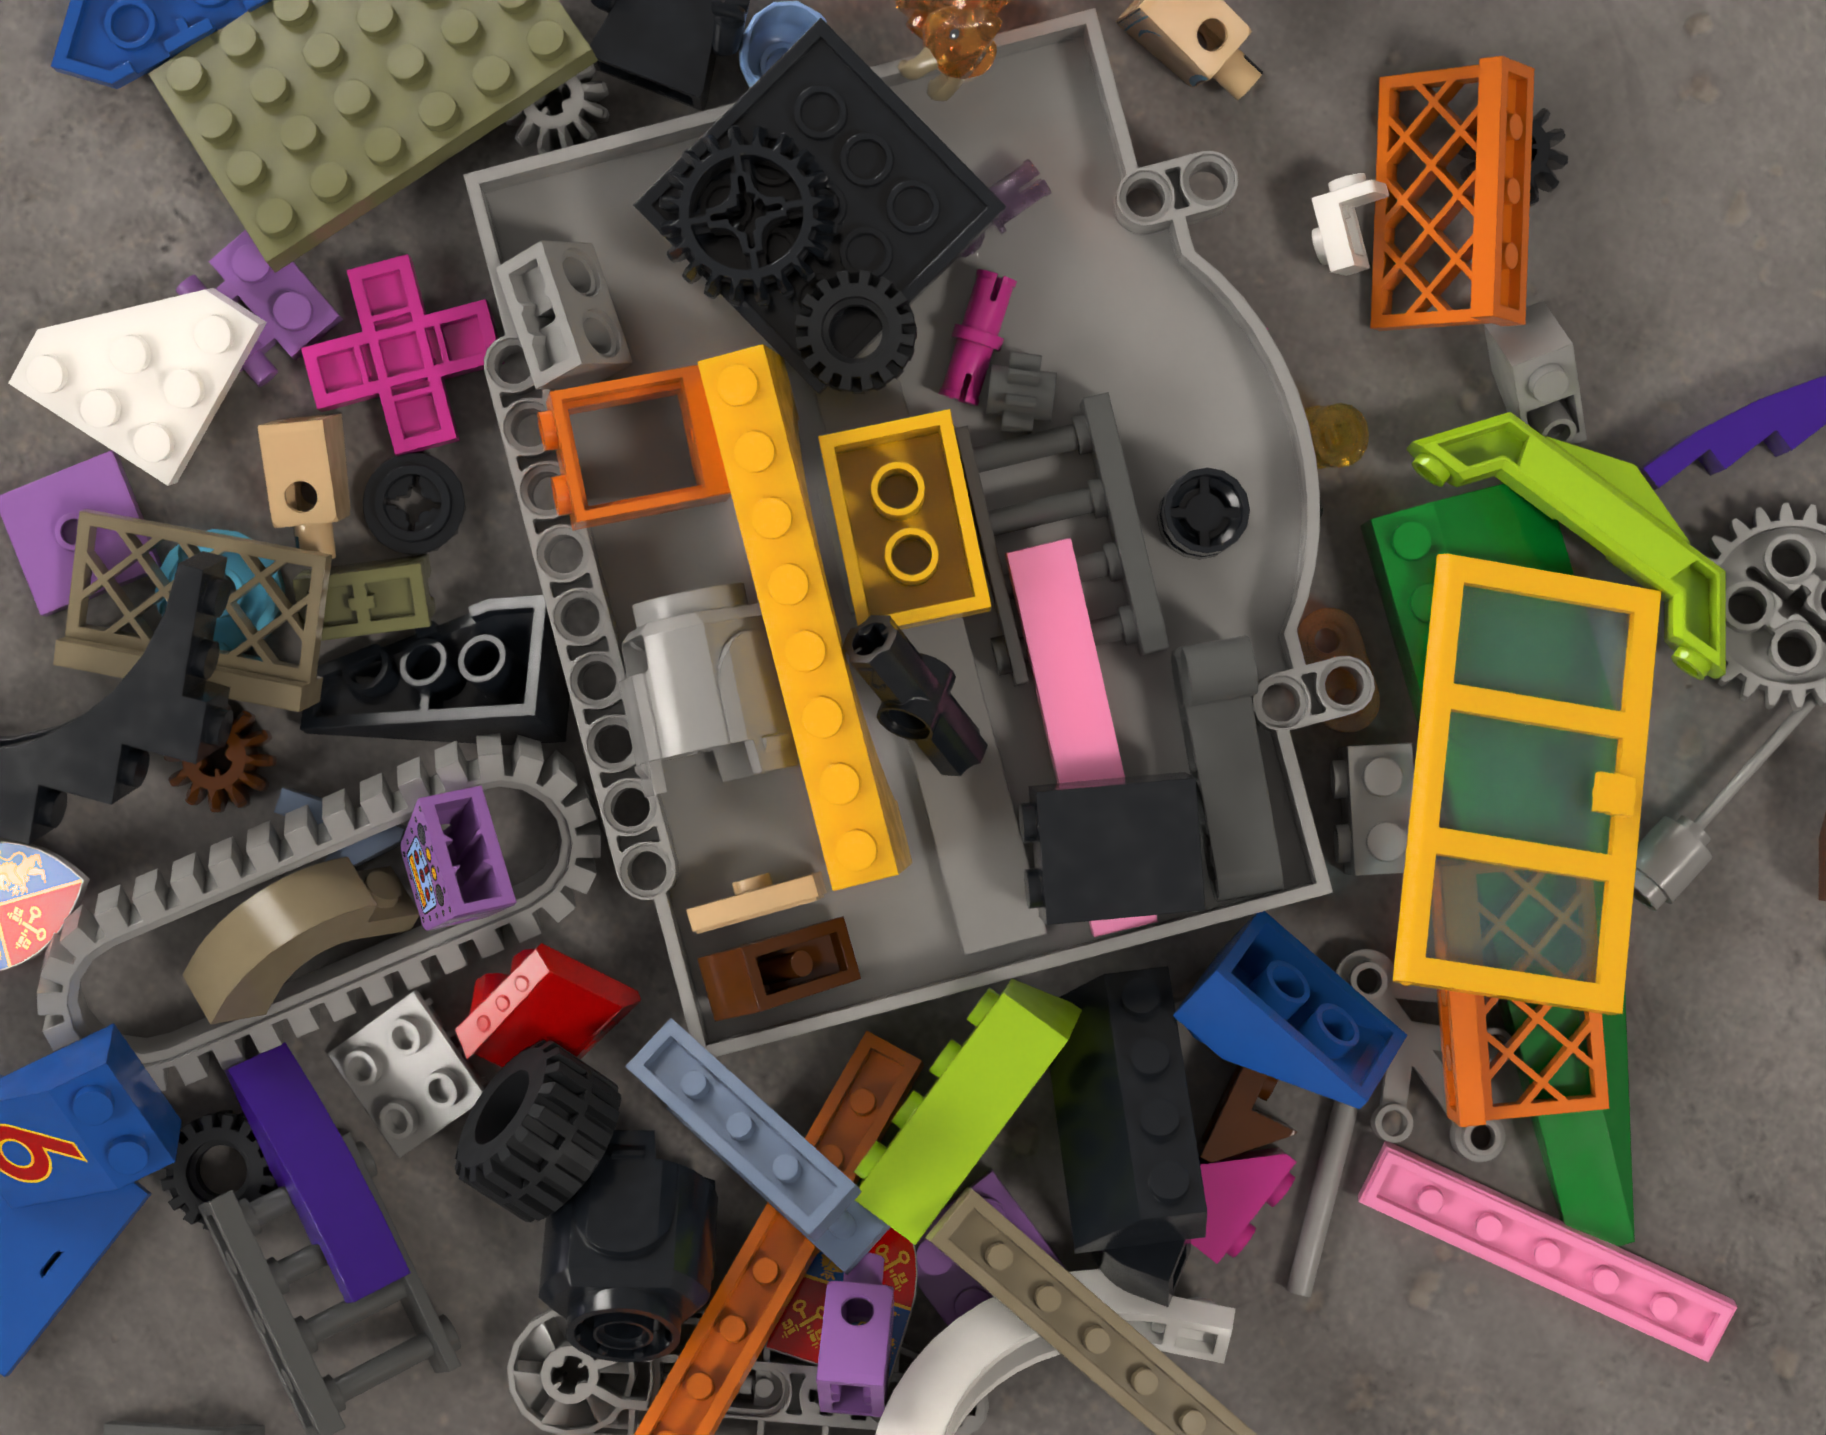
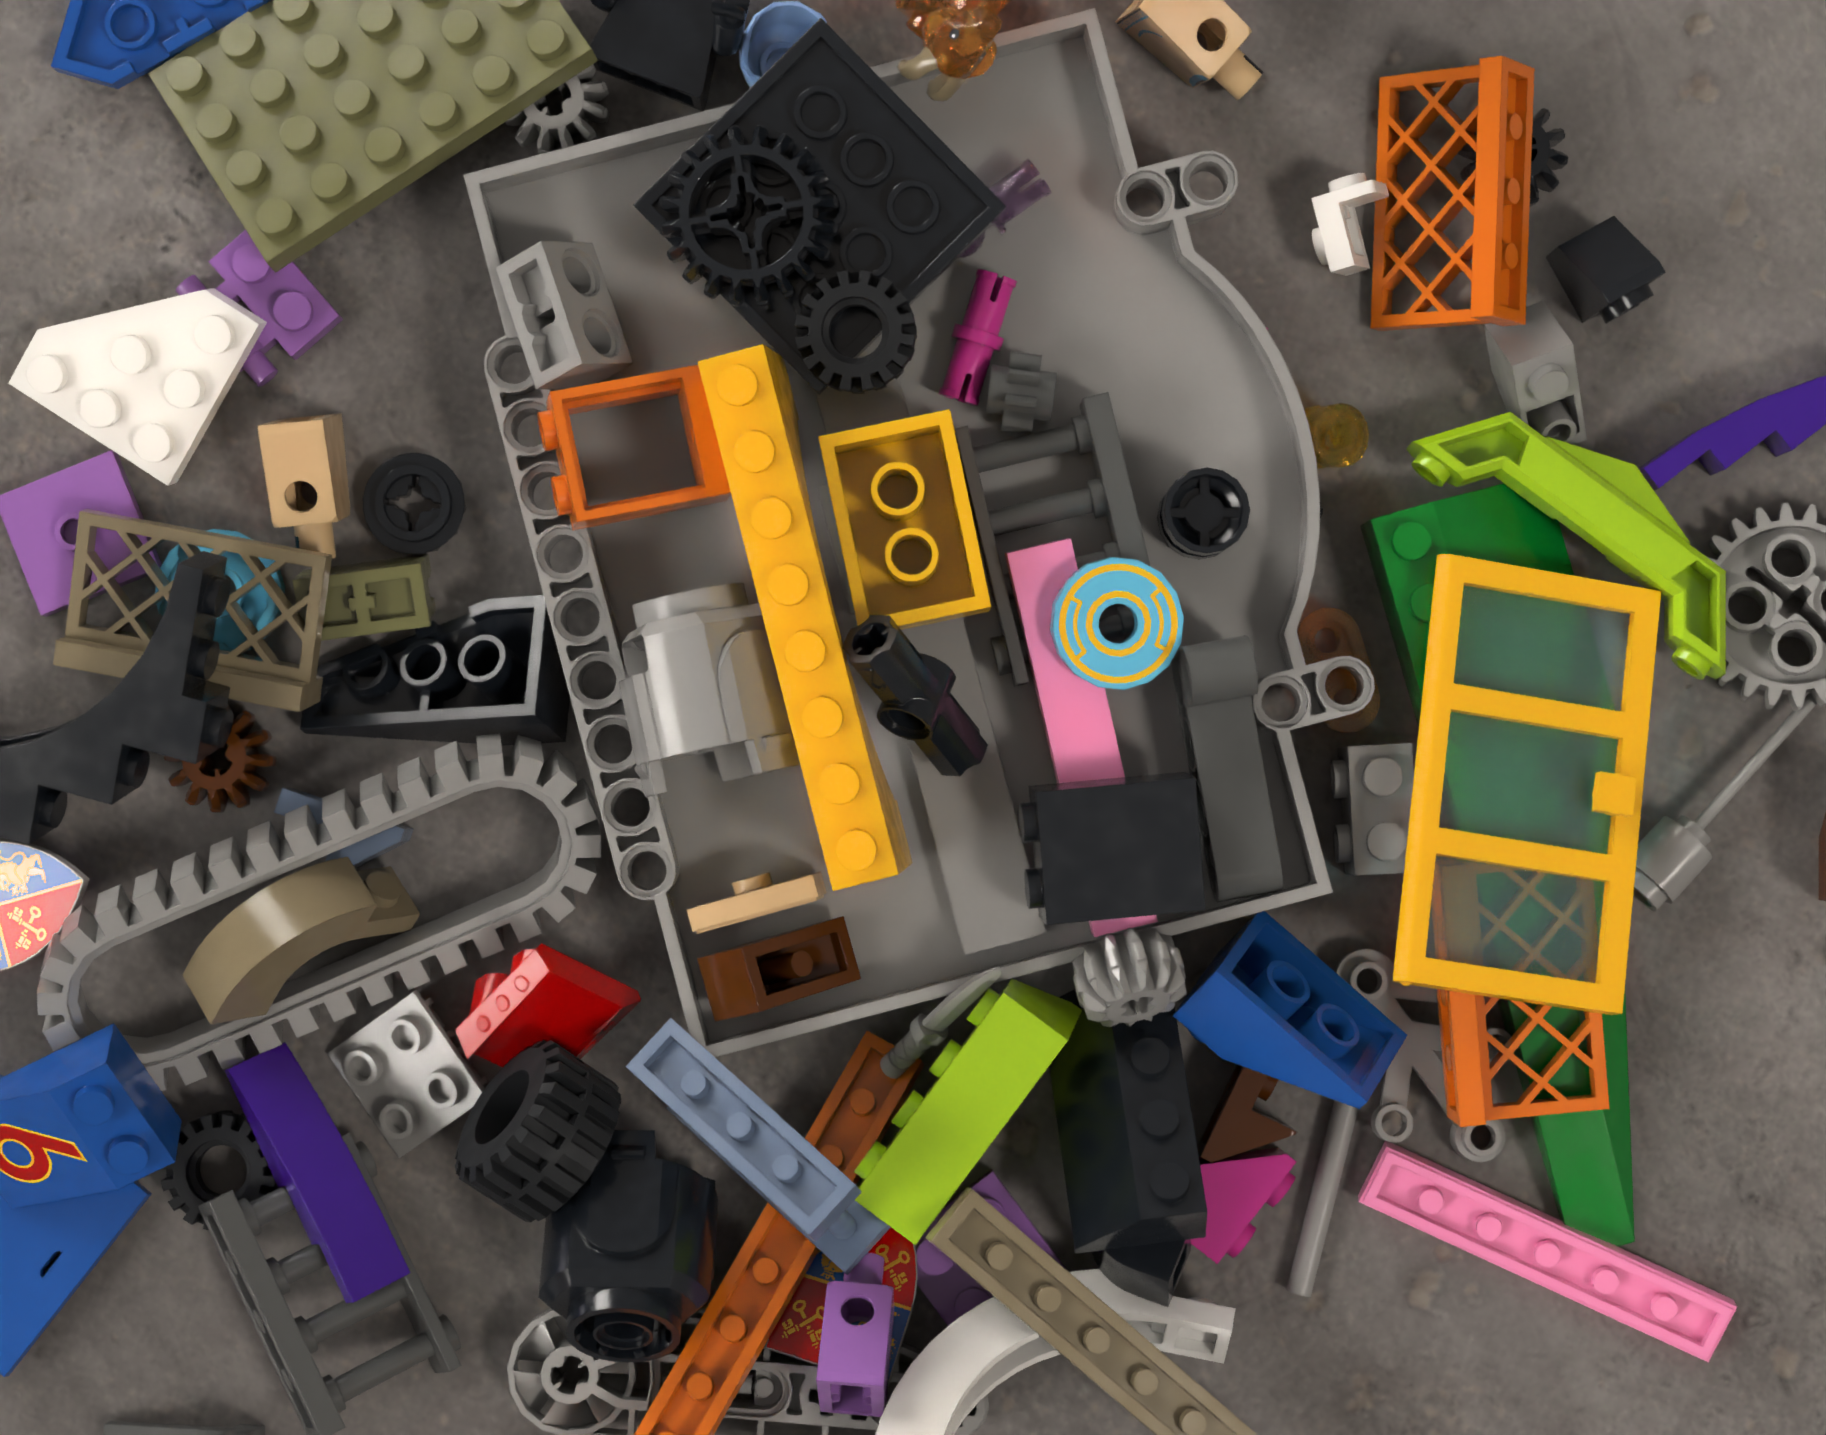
dark pink plate [301,254,505,456] -> none
medium lavender torso [401,785,517,931] -> none
none -> light grey piece [880,967,1002,1079]
none -> medium azure tile [1050,557,1184,690]
none -> light grey gear [1072,928,1187,1027]
none -> black slope [1546,216,1666,324]

